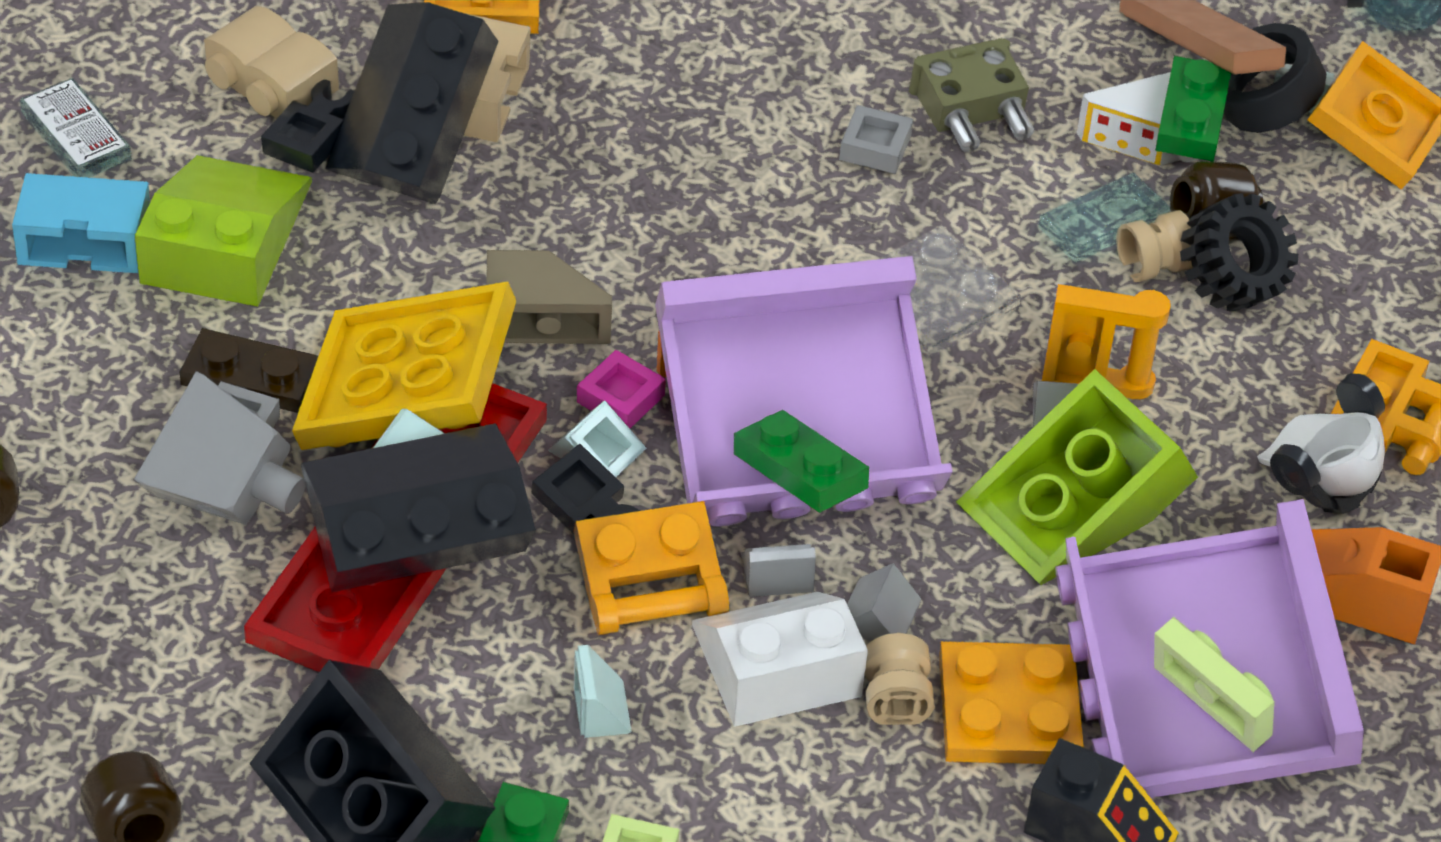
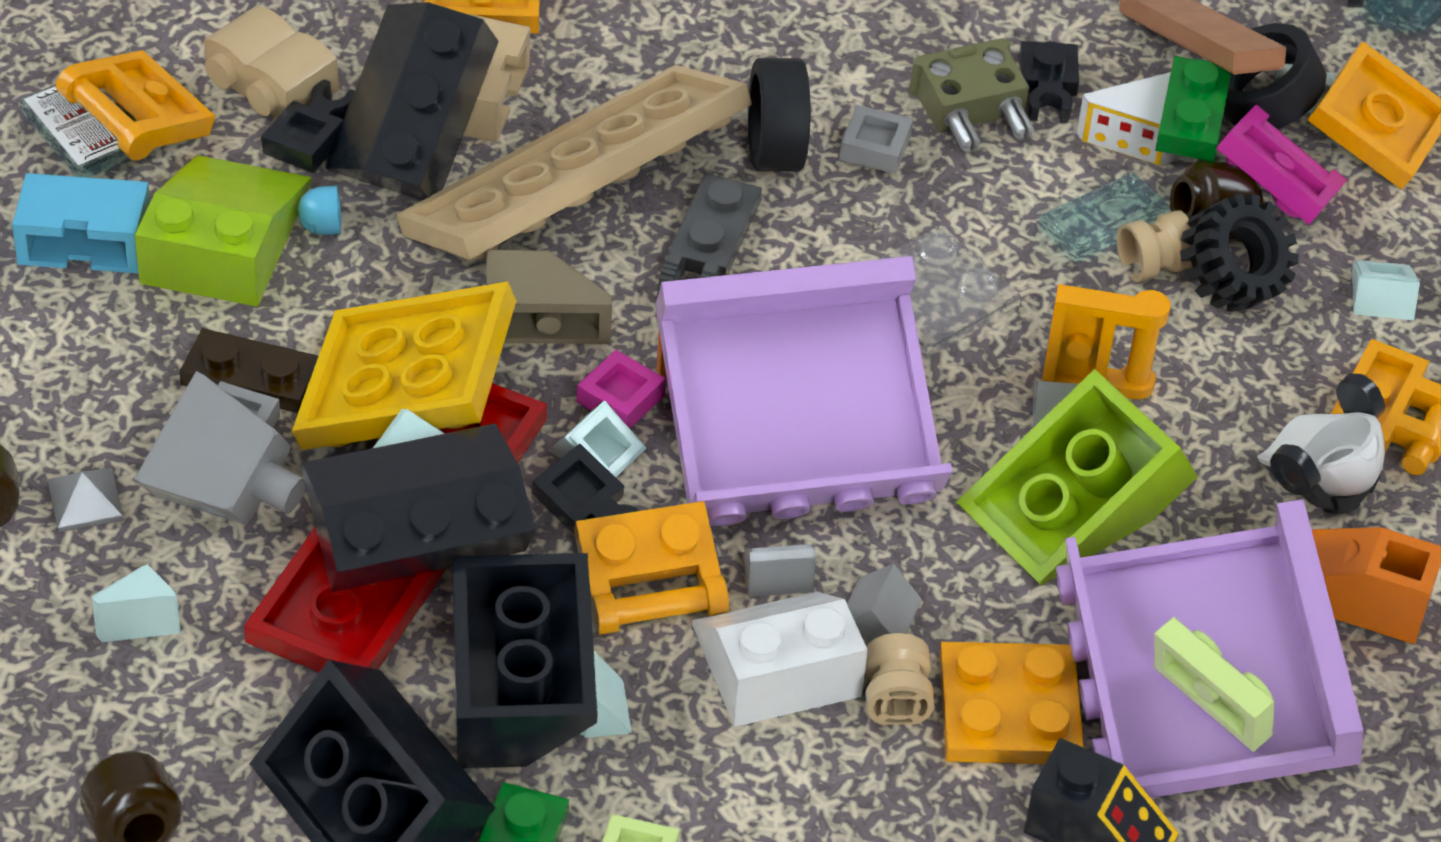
green plate [734,409,869,513] -> none
none -> light grey slope [47,468,124,532]
none -> light orange plate [55,50,216,161]
none -> light aqua slope [91,564,180,642]
none -> medium azure hinge [298,185,341,235]
none -> tan plate [396,65,752,260]
none -> black slope [452,553,598,768]
none -> dark grey hinge [657,173,762,295]
none -> black tyre [748,58,811,171]
none -> black plate [1019,41,1079,123]
none -> dark pink plate [1217,104,1347,225]
none -> light aqua slope [1352,260,1420,320]

